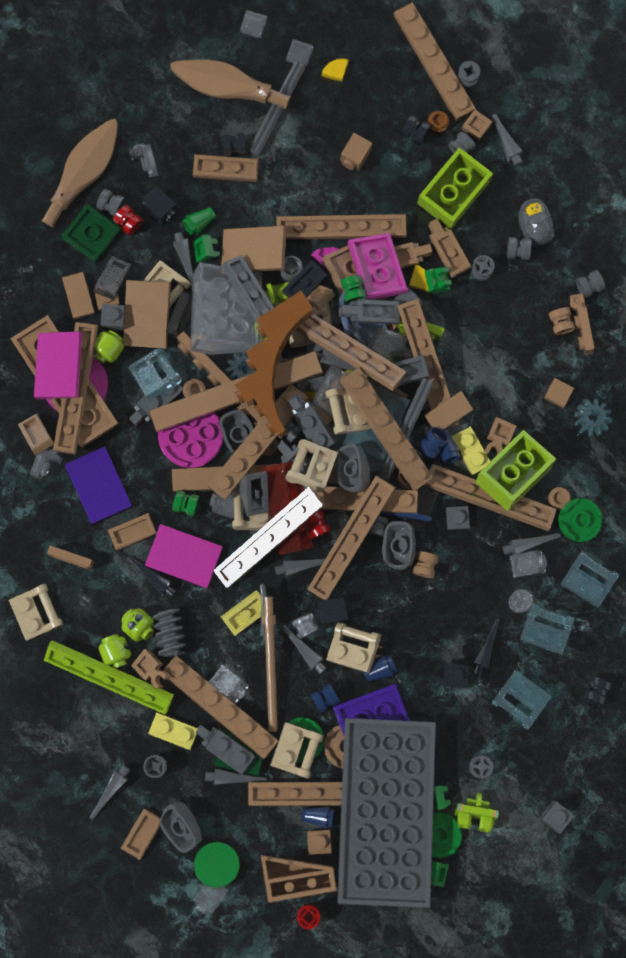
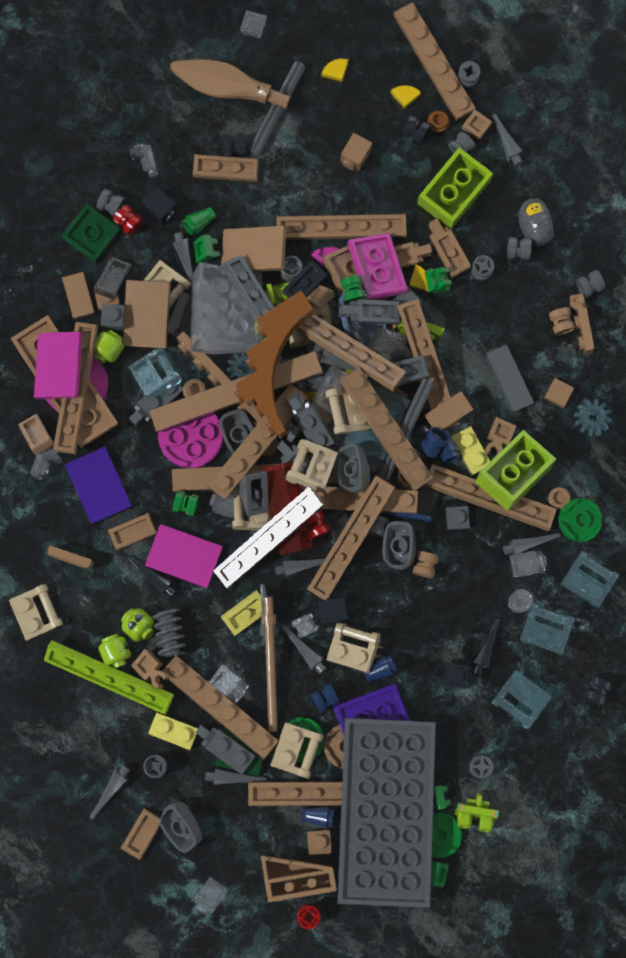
medium nougat animal [41,119,118,228] -> none
green tile [194,842,239,889] -> none
clear tile [286,39,313,67] -> none
dark grey brick [539,801,574,834] -> none
none -> yellow tile [391,86,421,108]
none -> dark grey tile [486,344,534,413]

